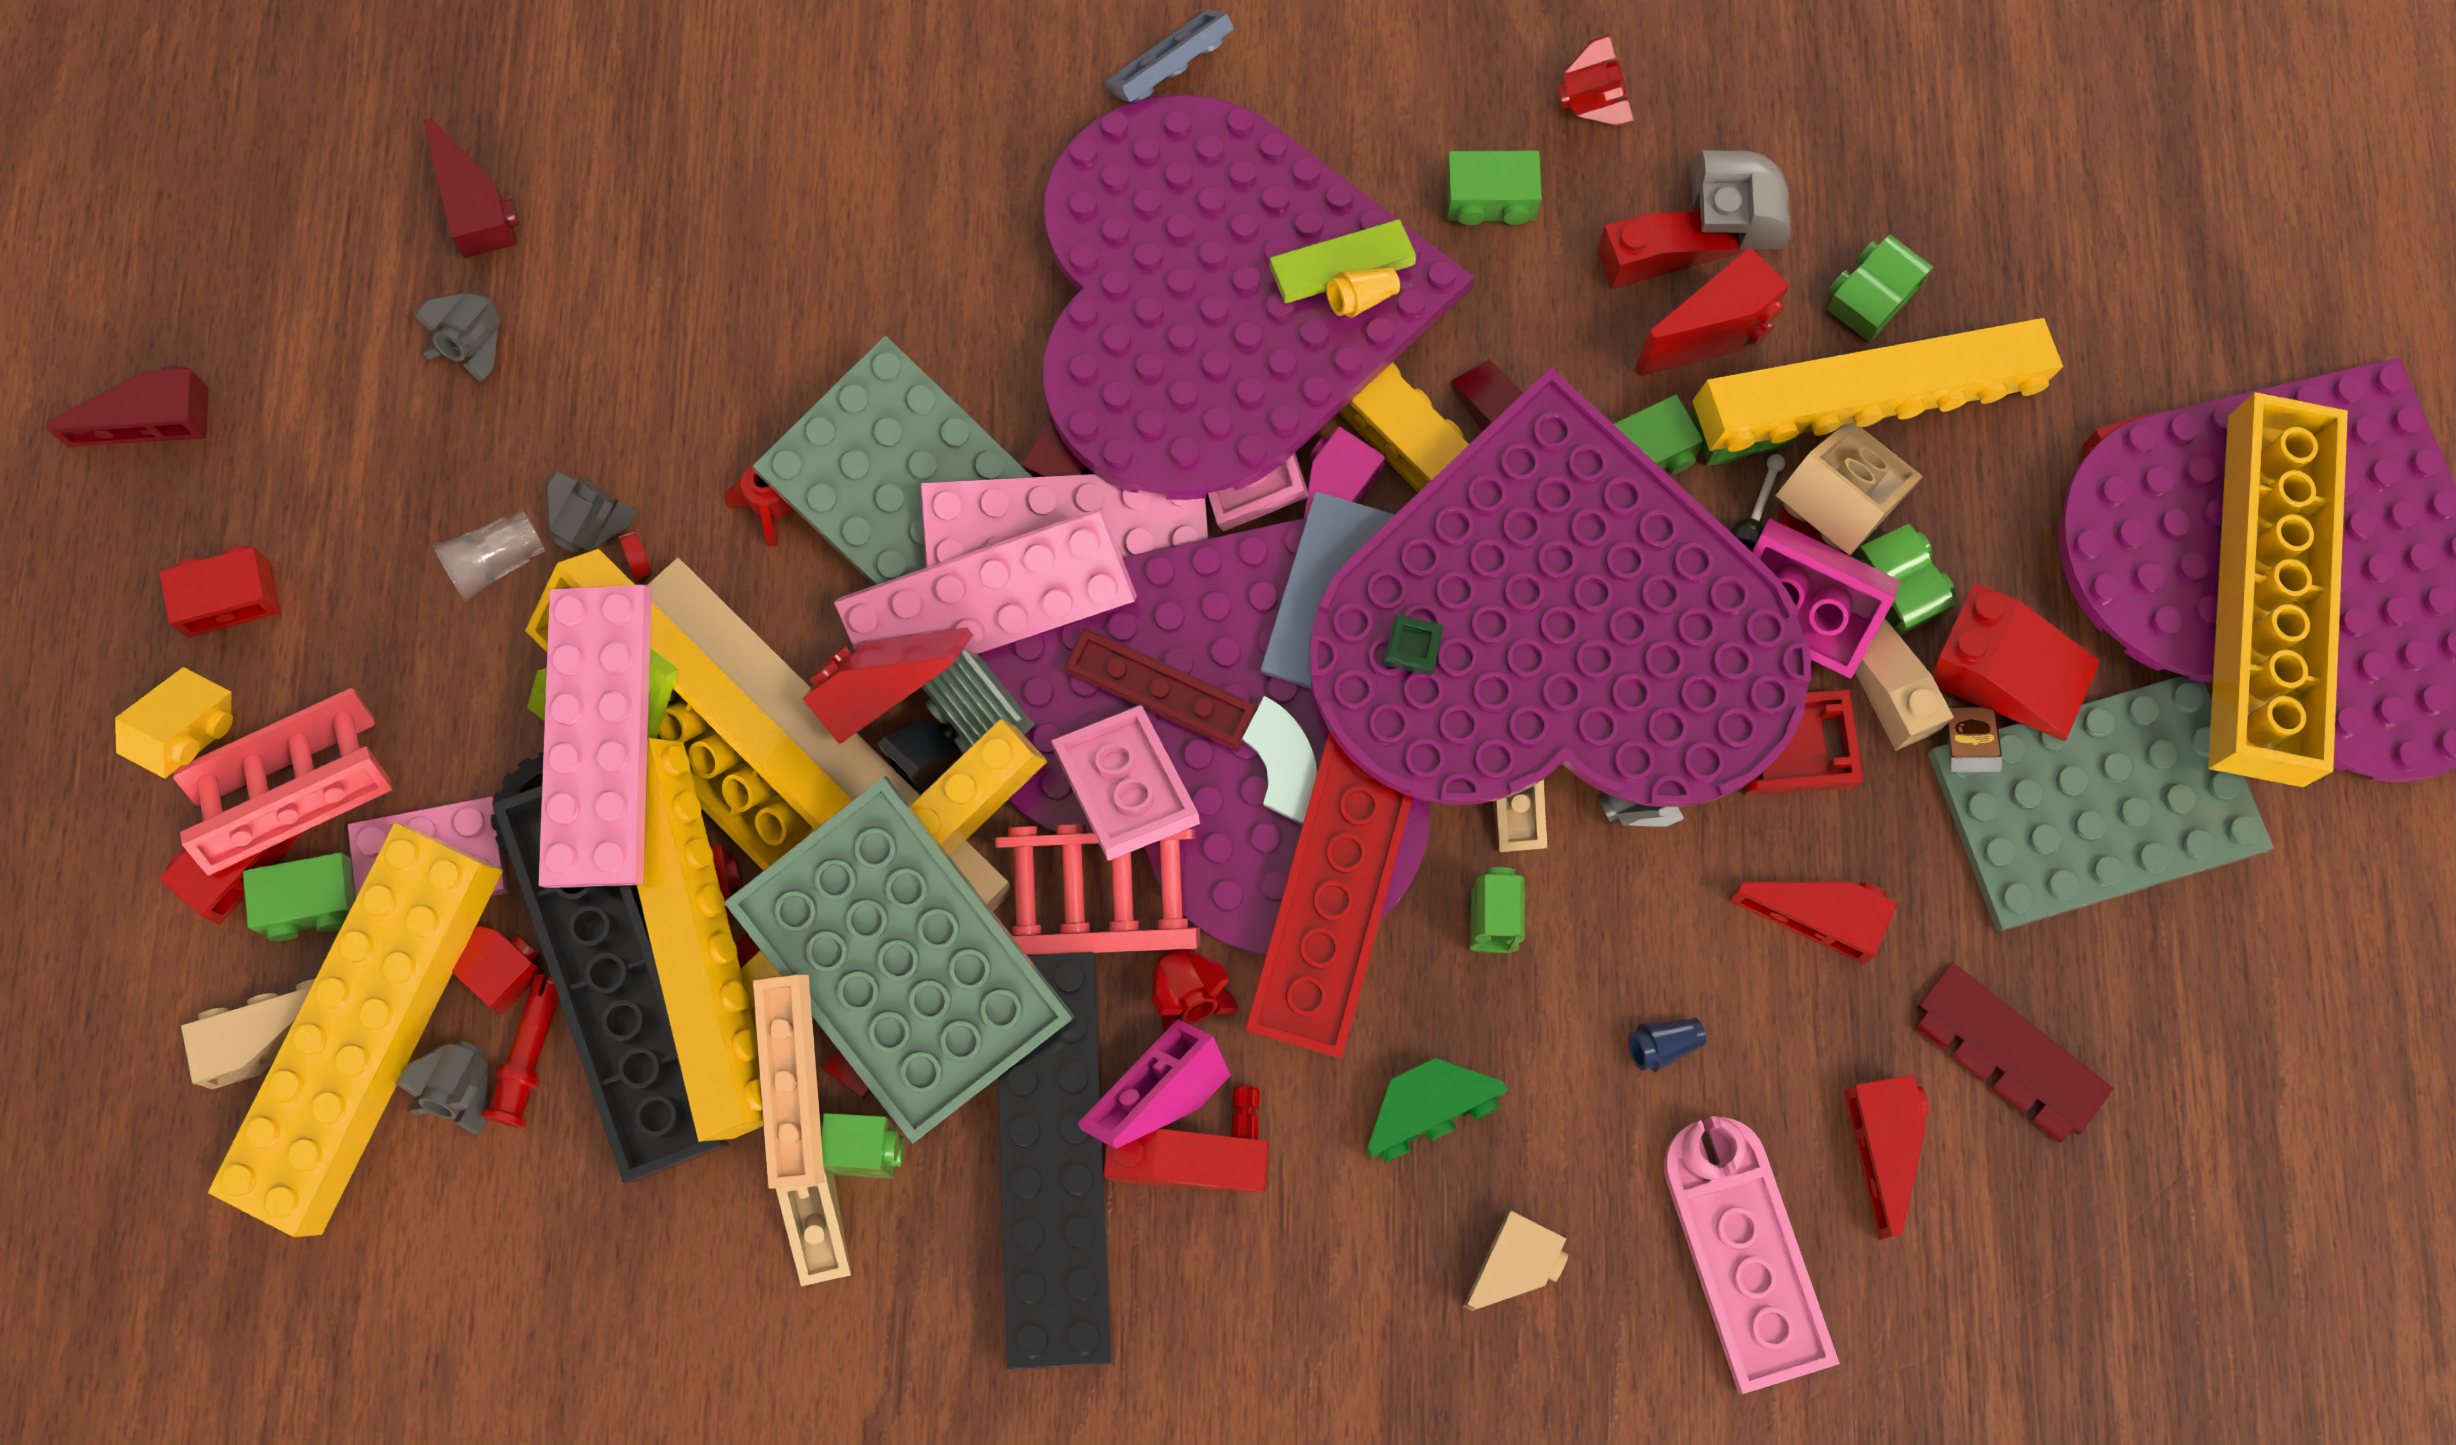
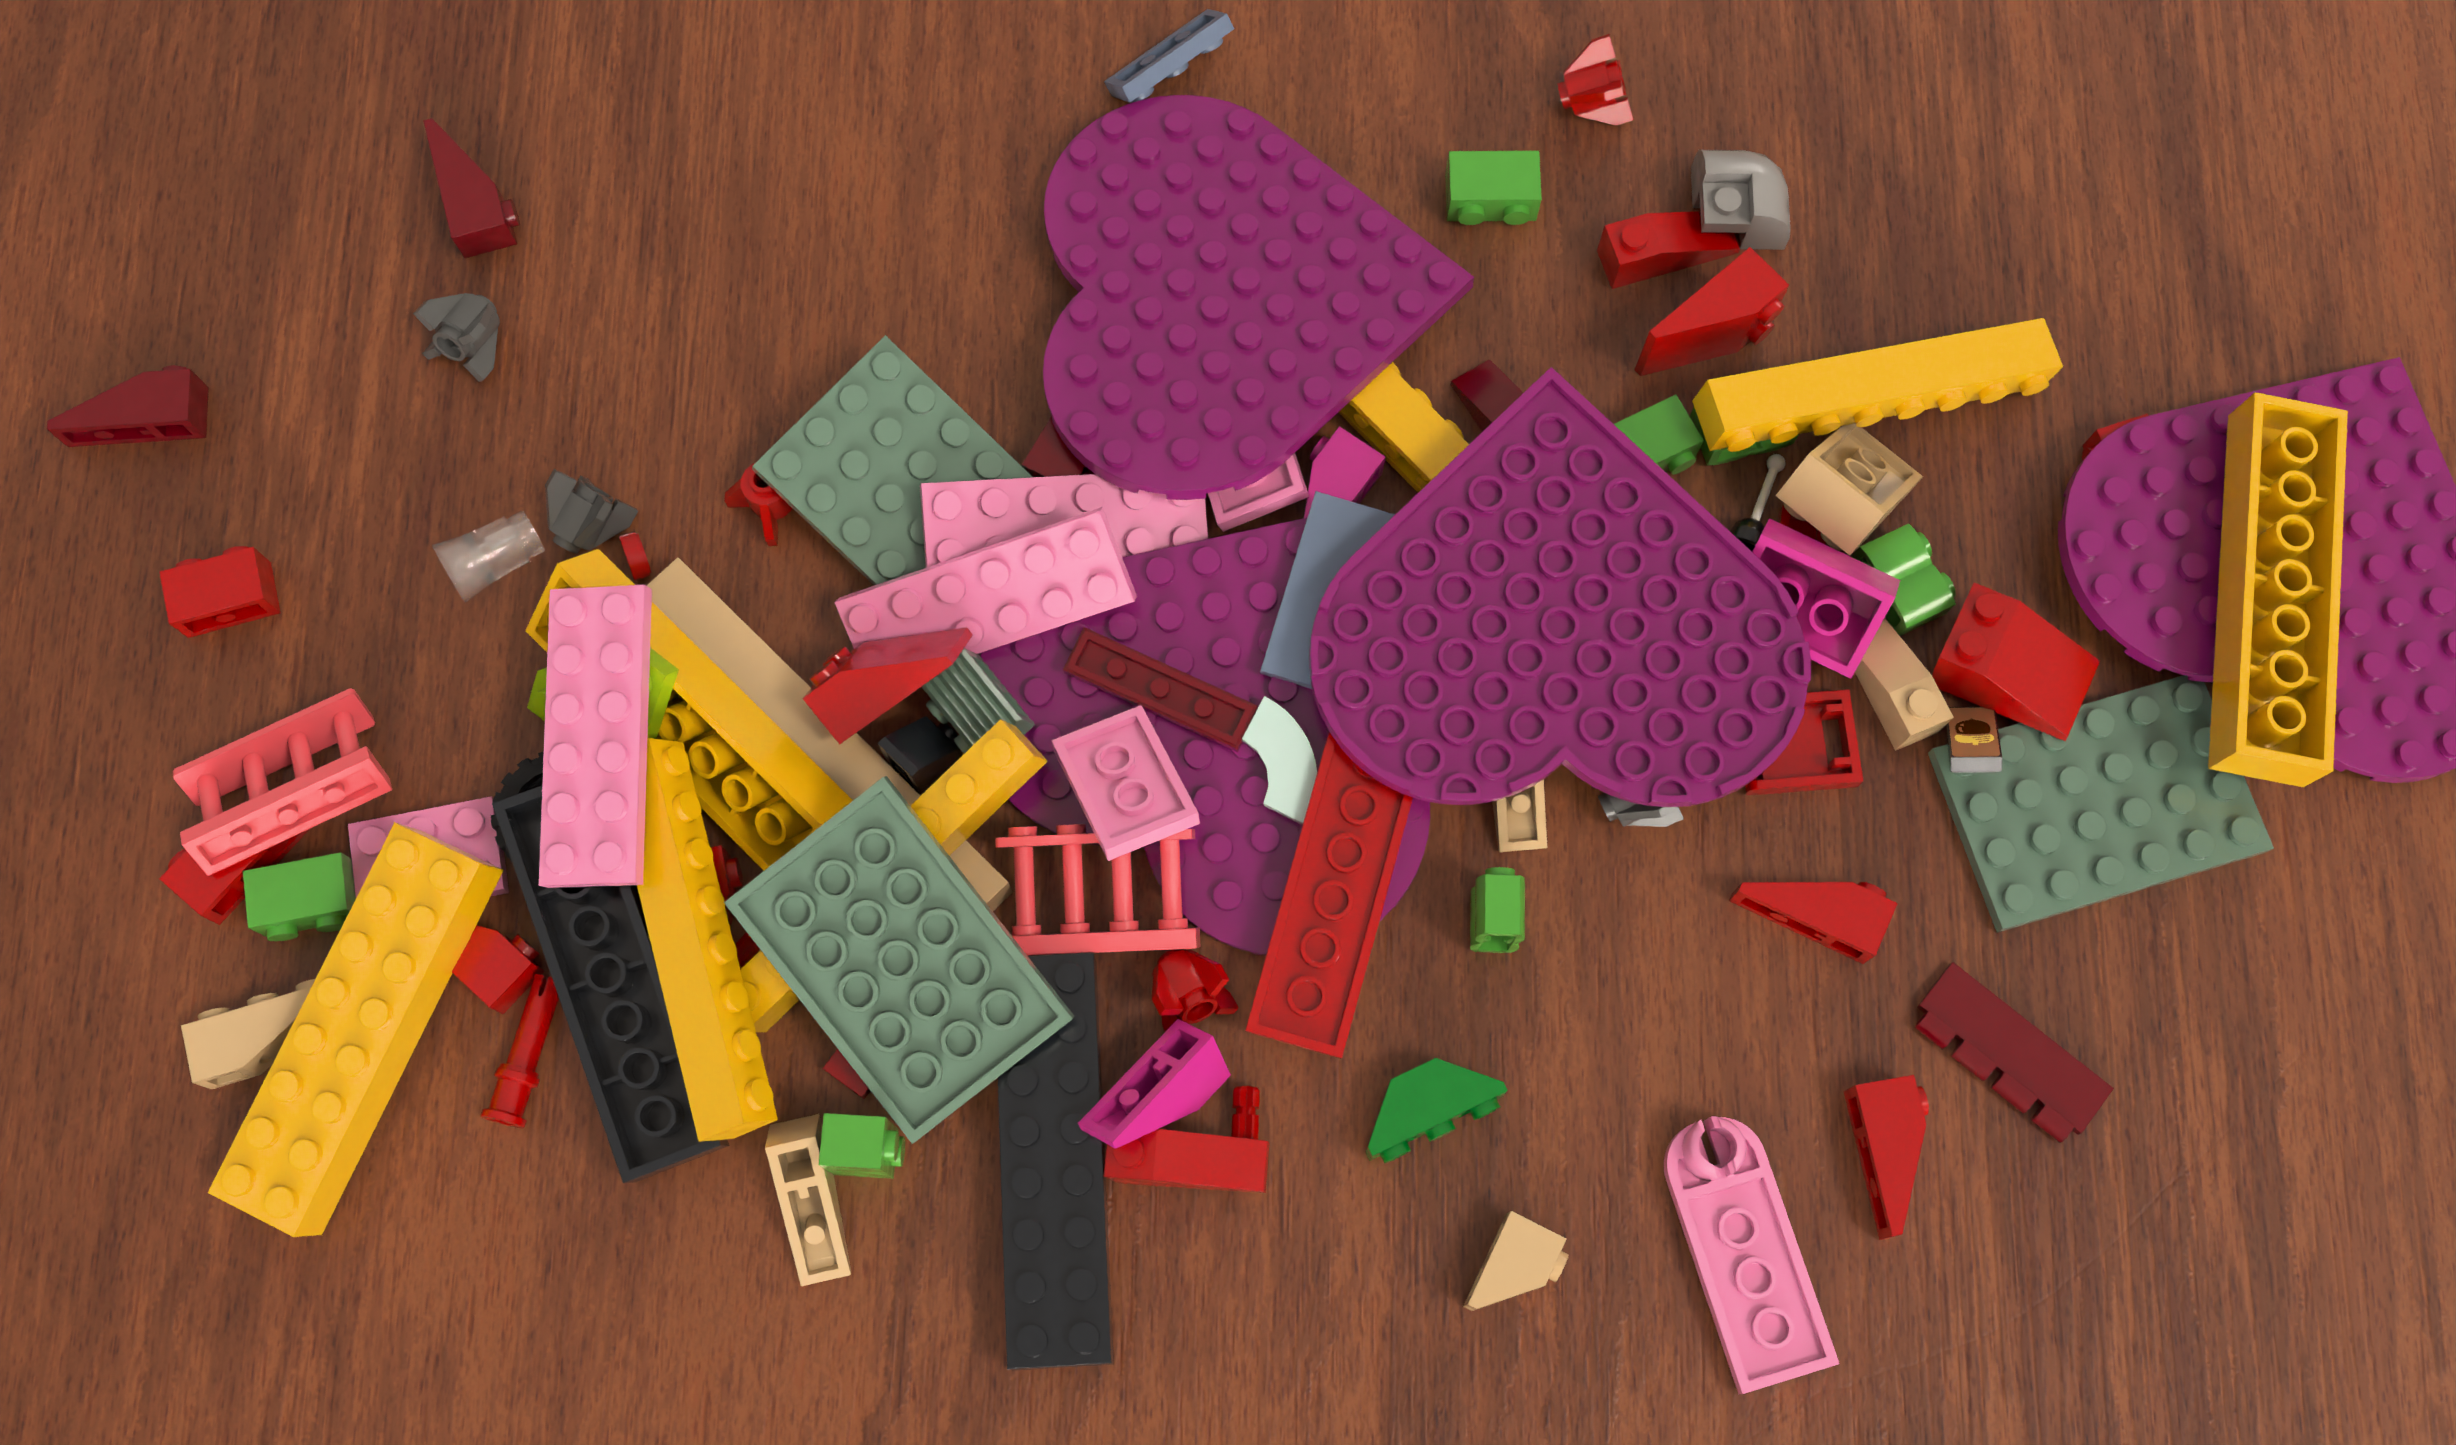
yellow brick [115,667,233,779] -> none
dark grey brick [395,1041,489,1135] -> none
light nougat plate [753,975,825,1189] -> none
lime tile [1269,219,1416,304] -> none
yellow cone [1327,267,1400,318] -> none
dark green tile [1383,614,1444,676] -> none
dark blue cone [1628,1017,1706,1072] -> none
bright green brick [1827,235,1933,343] -> none

